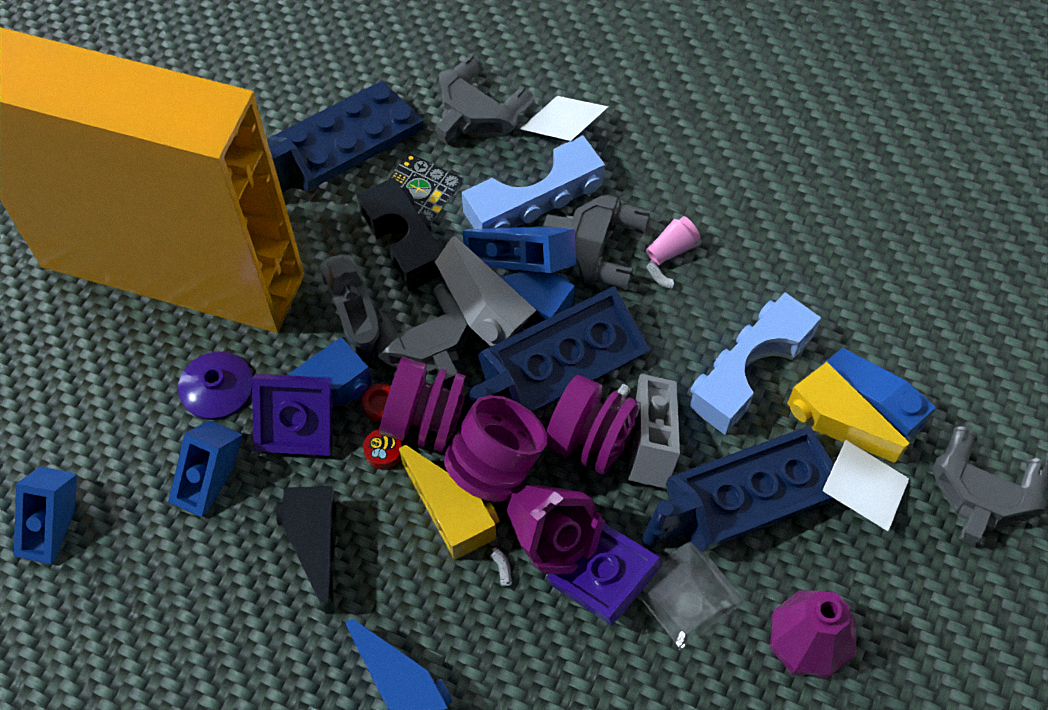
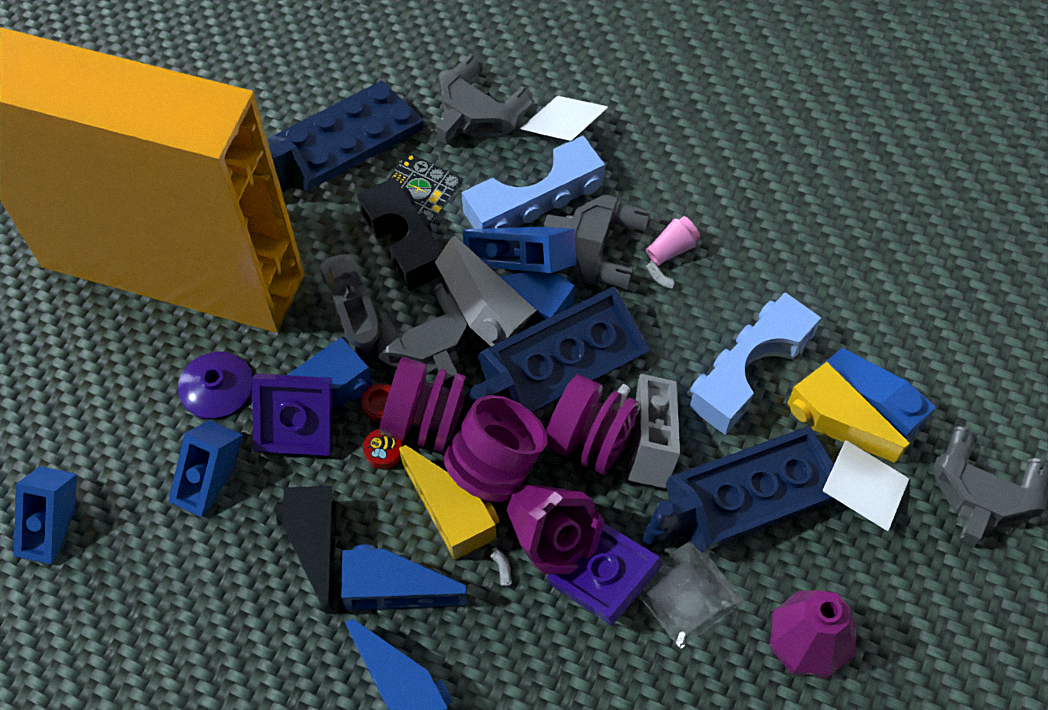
none -> blue slope [341,545,468,610]

